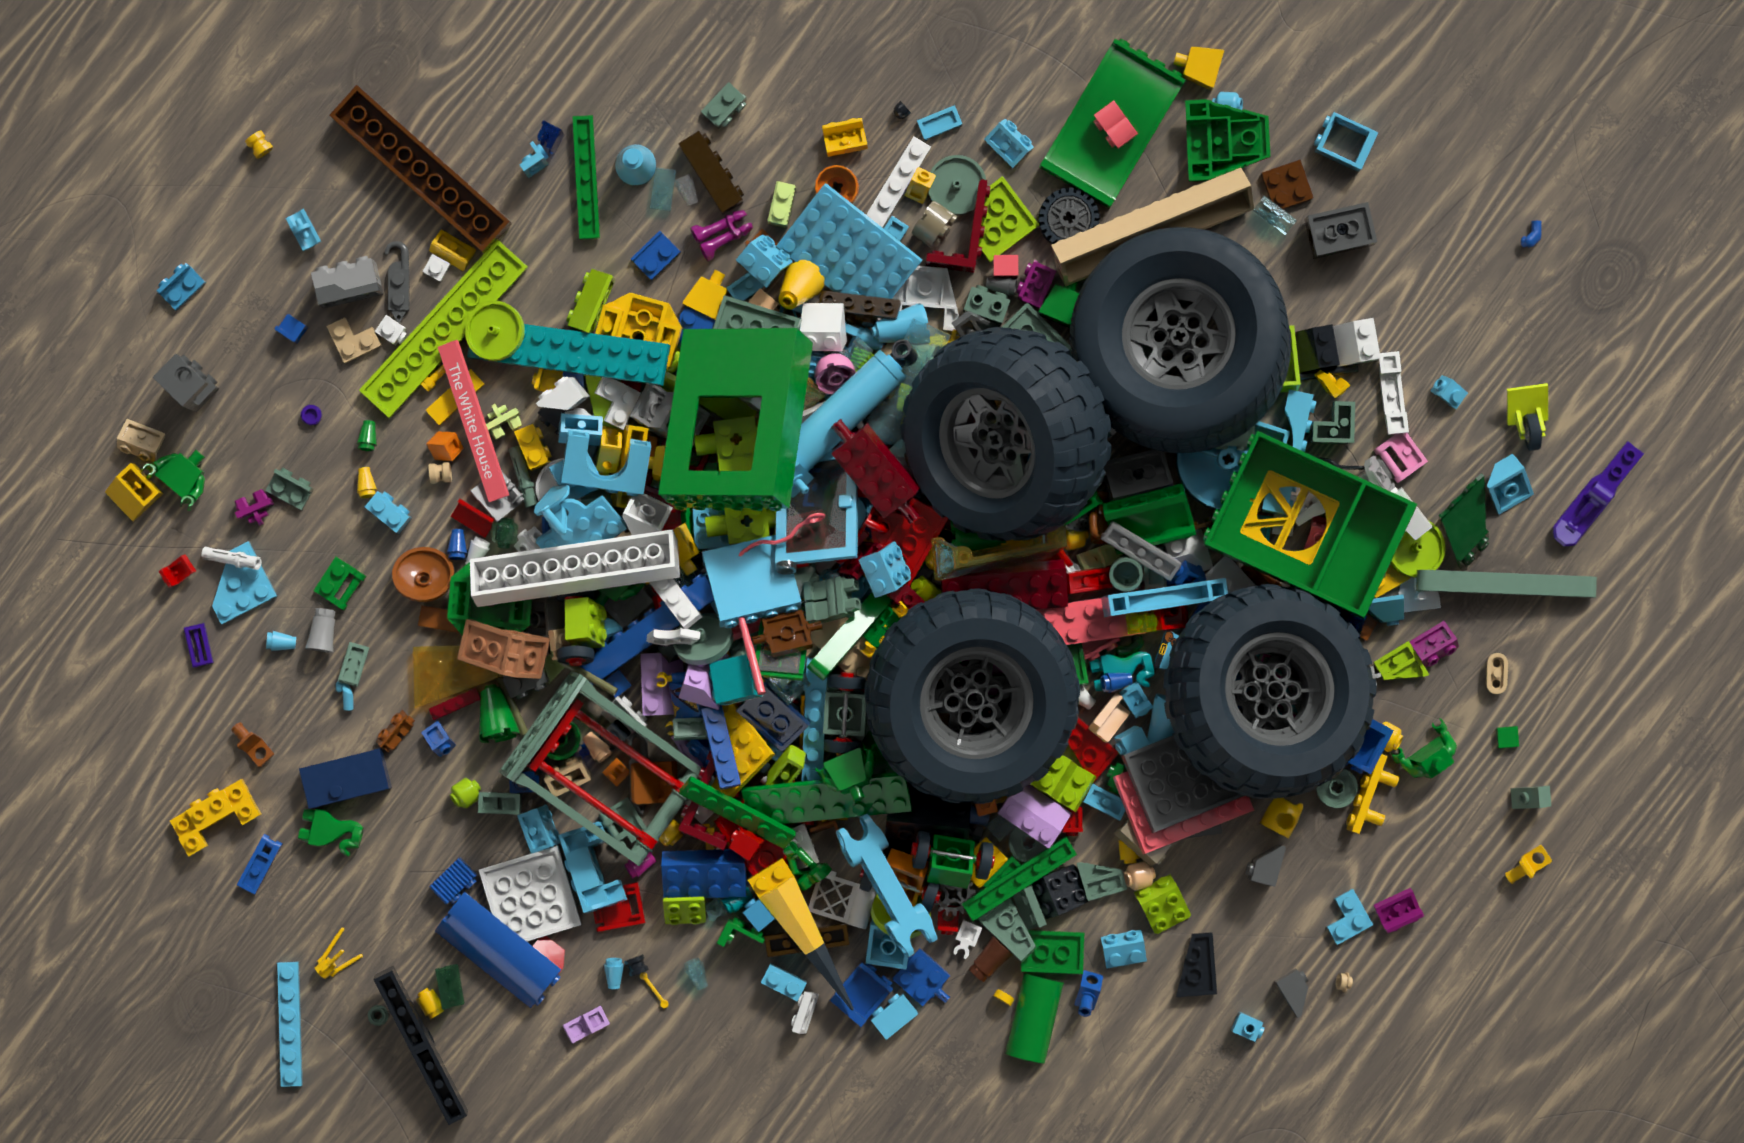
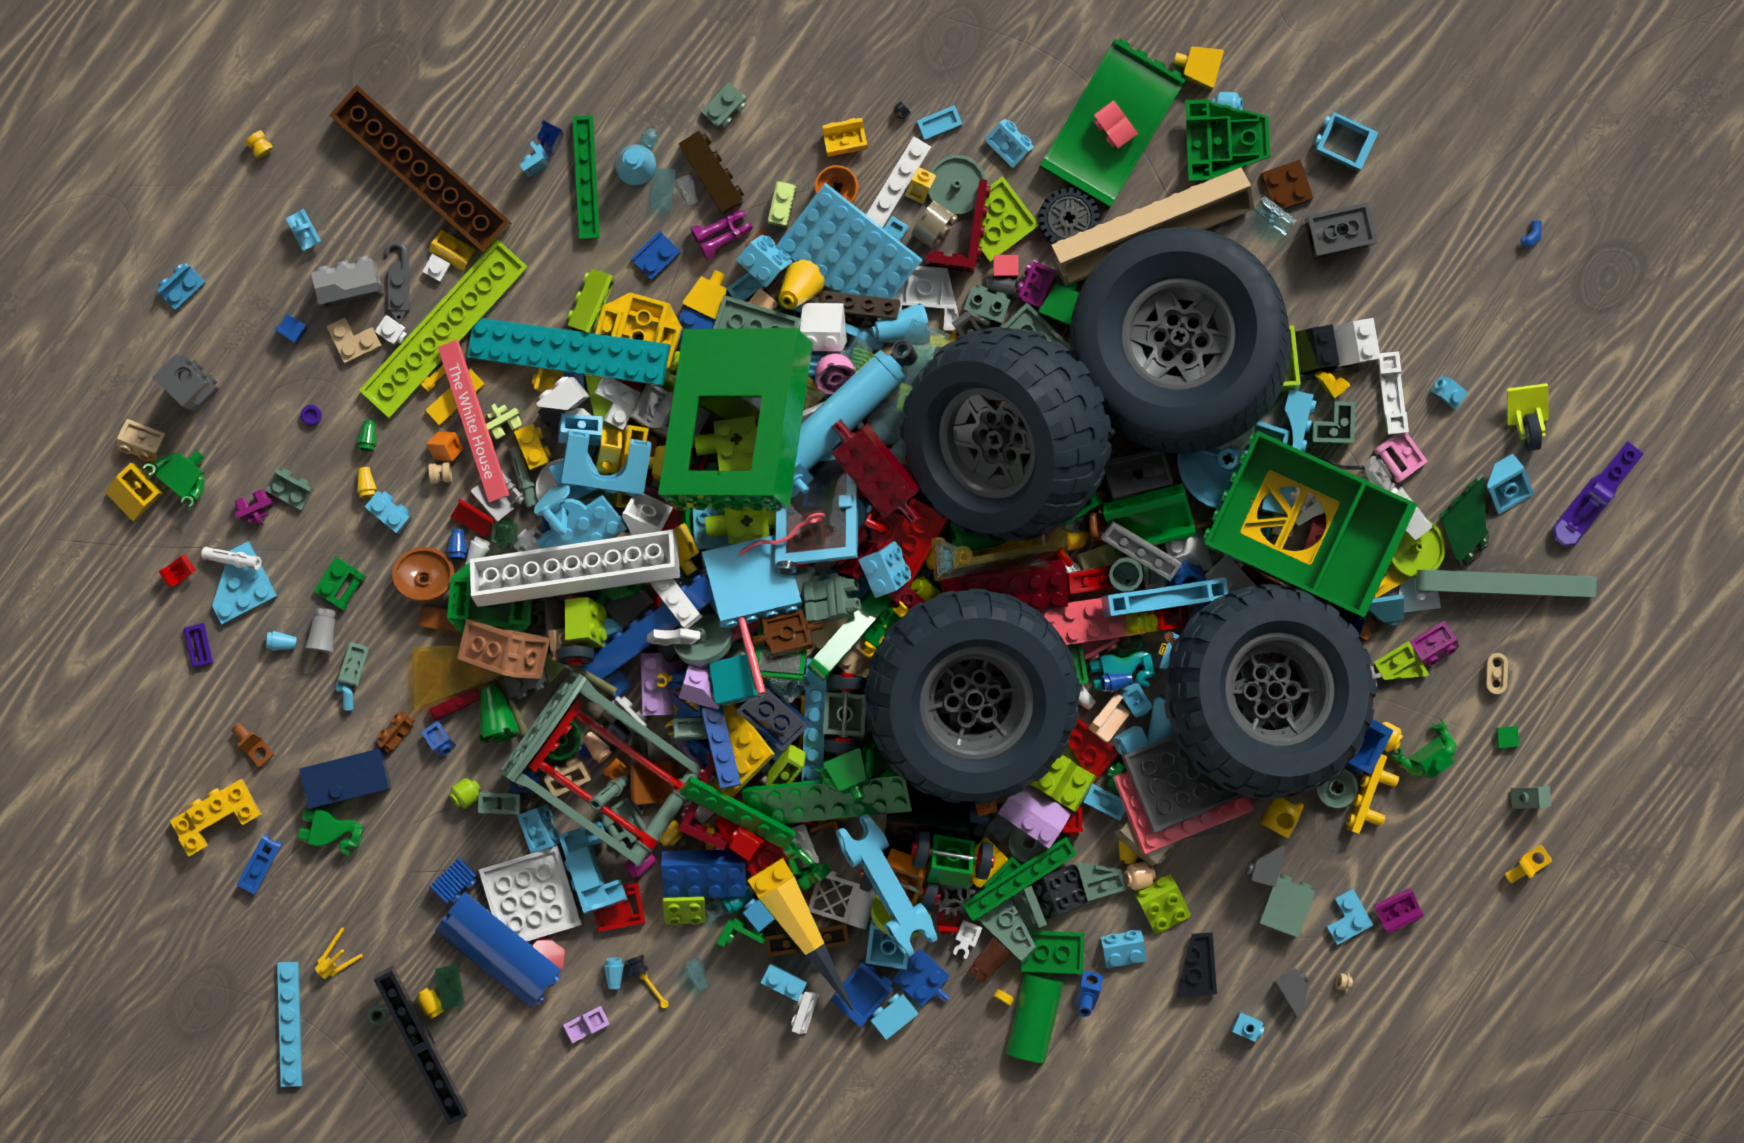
lime piece [465,301,525,361] -> none
none -> sand green pin [589,774,630,811]
none -> clear light blue hinge [641,129,659,147]
none -> sand green brick [1258,874,1316,938]

